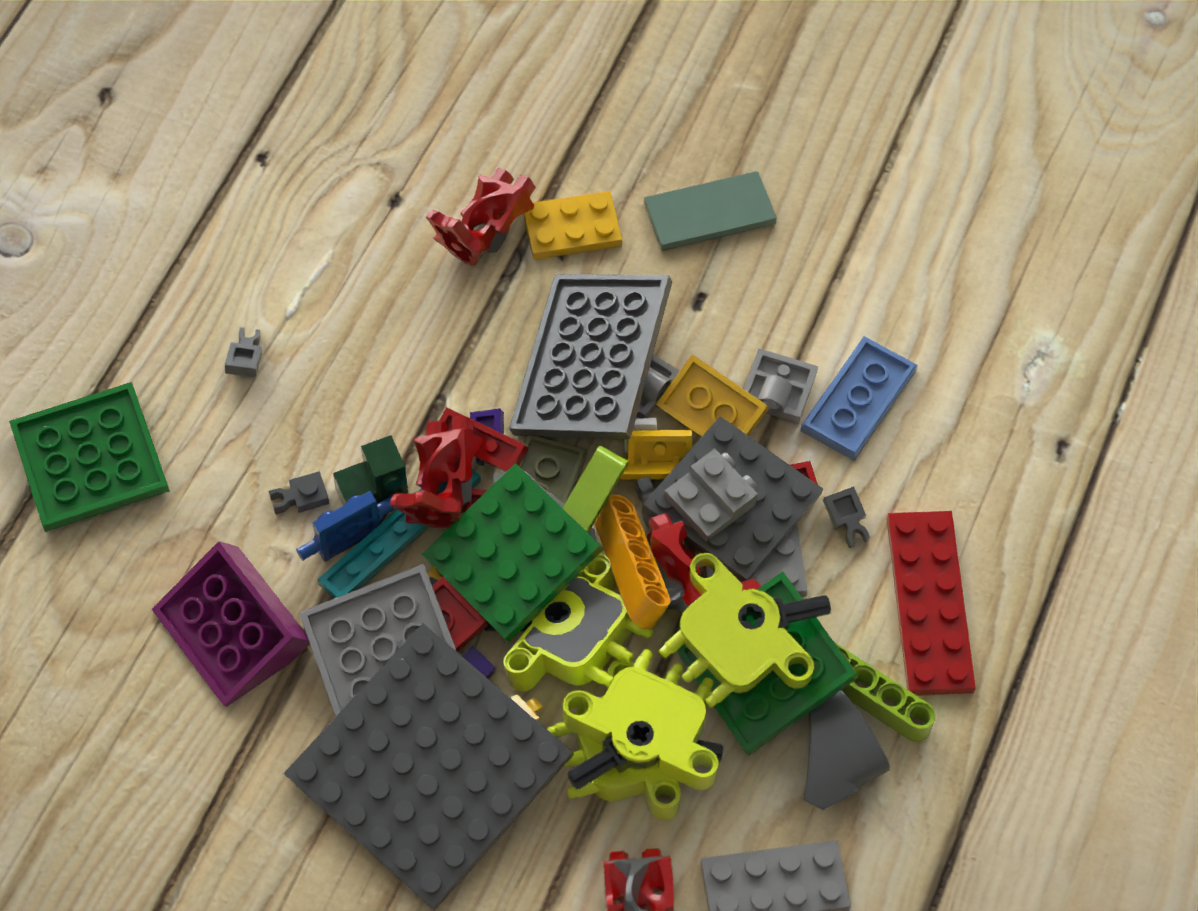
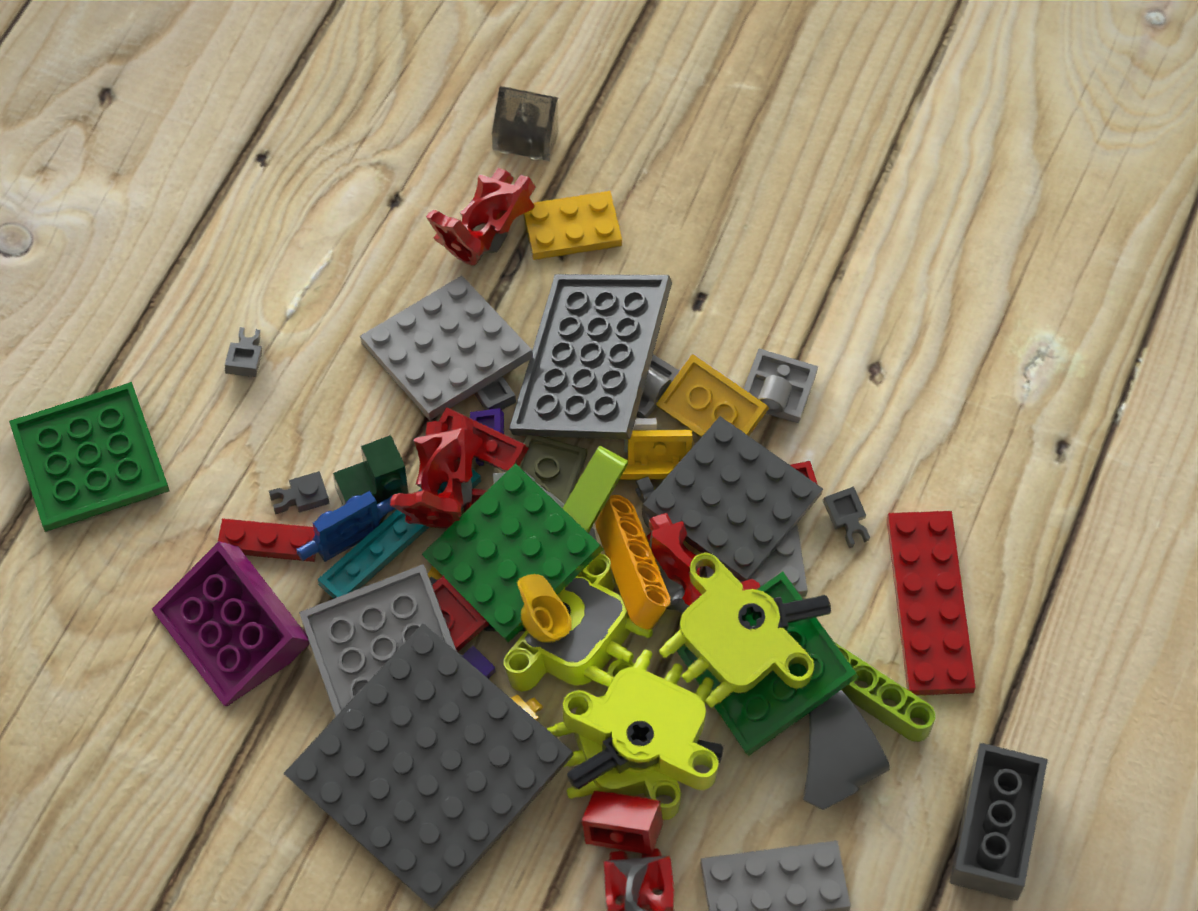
sand green tile [644,171,777,251] -> none
light grey plate [664,449,758,542] -> none
medium blue tile [800,336,918,461] -> none
none -> red plate [218,518,316,562]
none -> light grey plate [360,276,533,420]
none -> dark grey plate [474,376,517,410]
none -> clear smoke slope [492,86,558,161]
none -> yellow cap [517,574,572,643]
none -> red brick [582,790,663,855]
none -> dark grey brick [949,743,1048,901]

